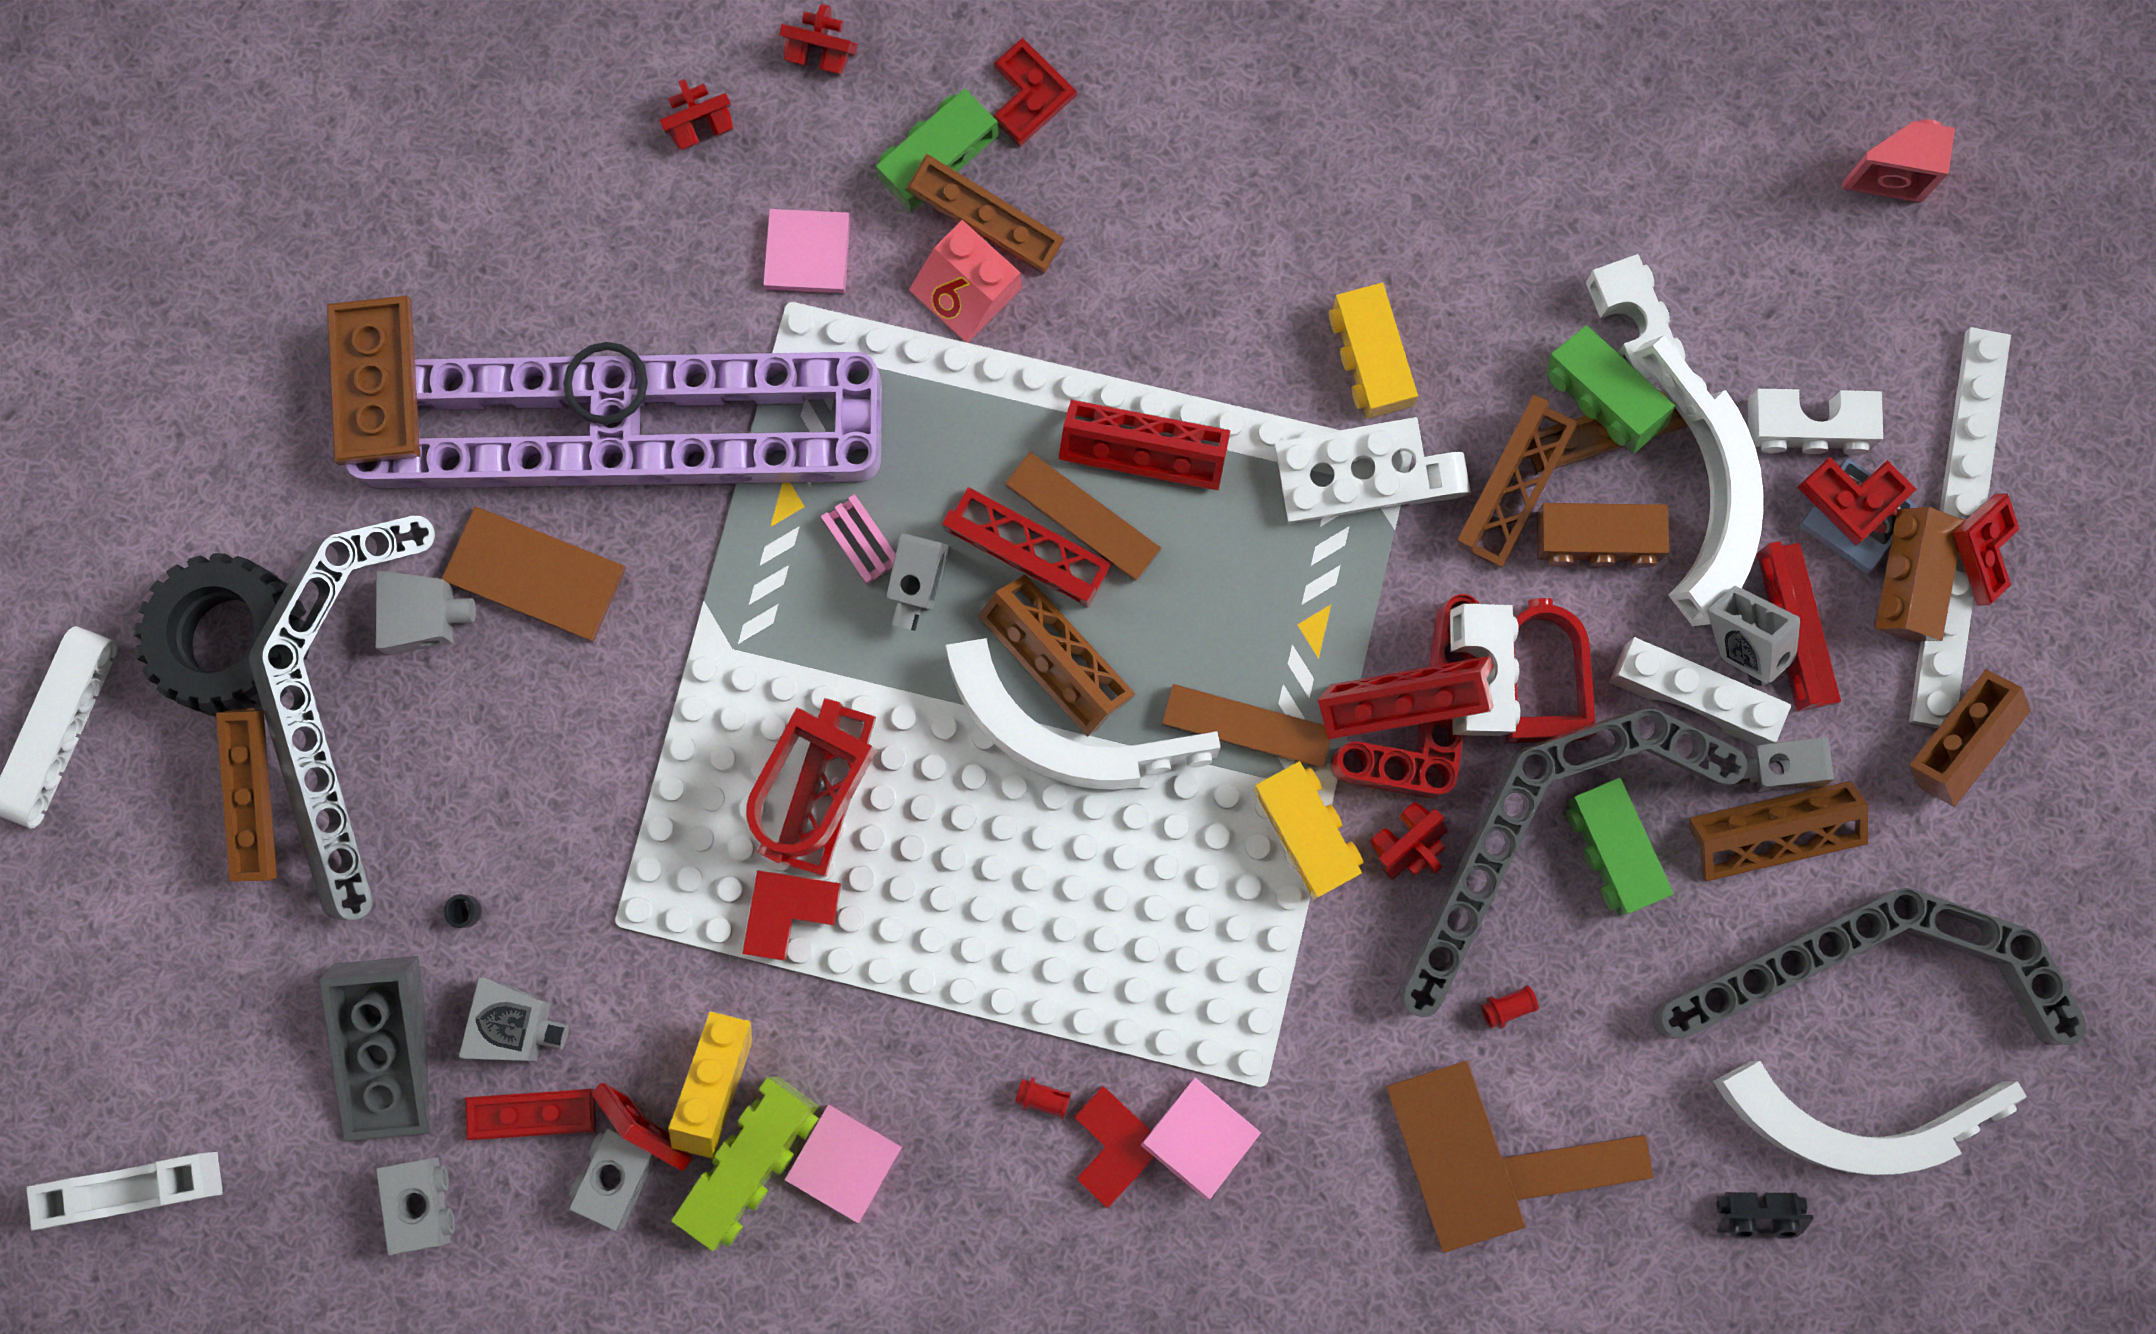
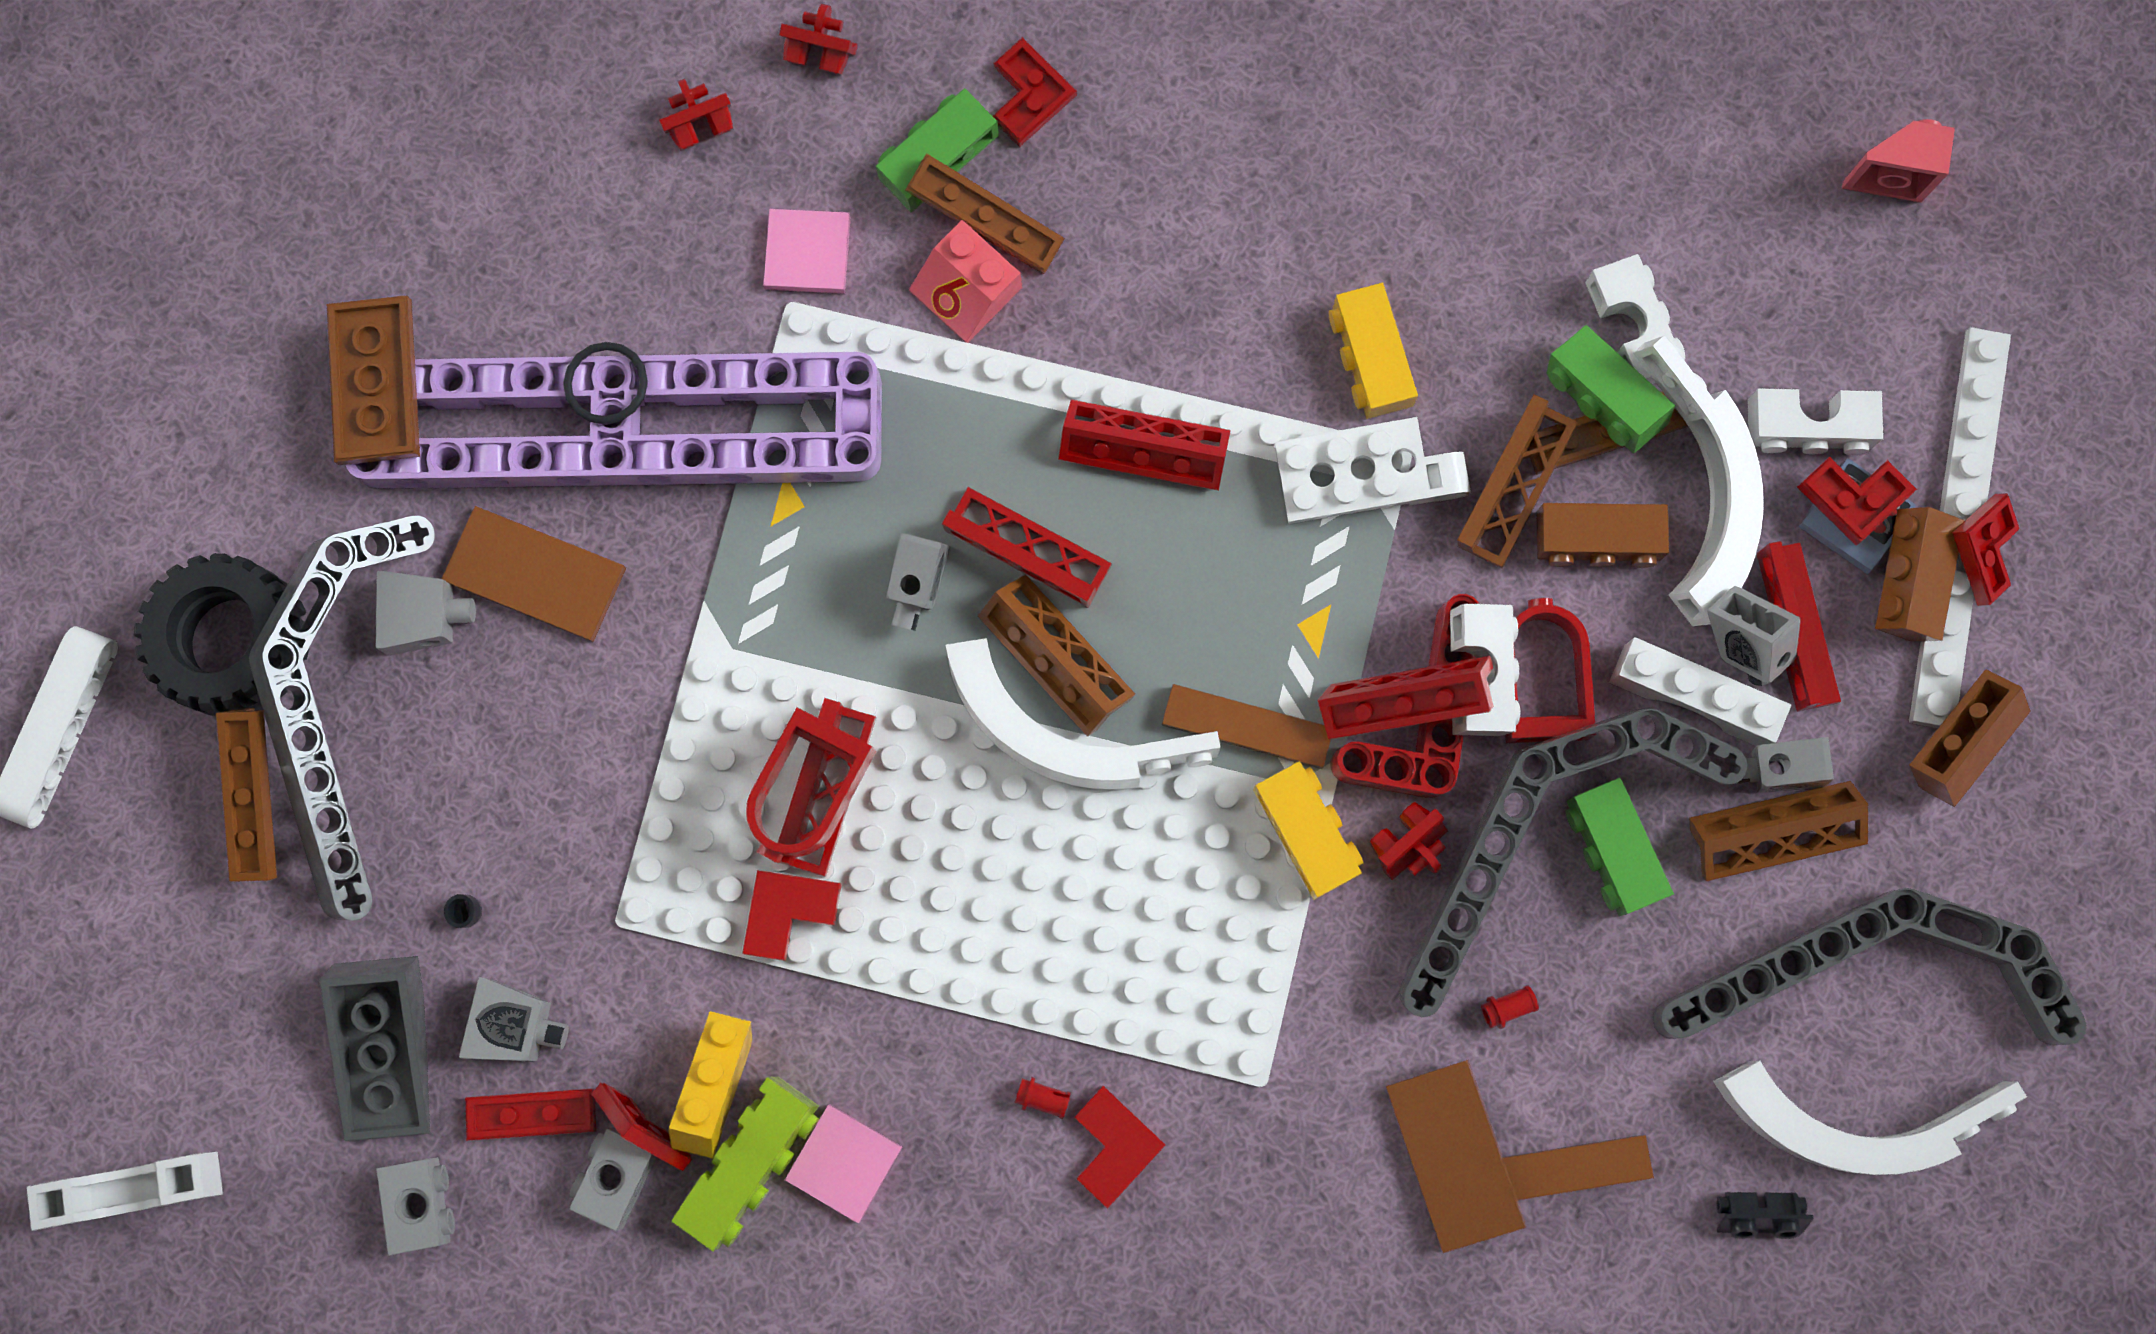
bright pink tile [821,494,896,585] -> none
dark orange tile [1005,452,1161,582] -> none
bright pink tile [1141,1078,1261,1201] -> none

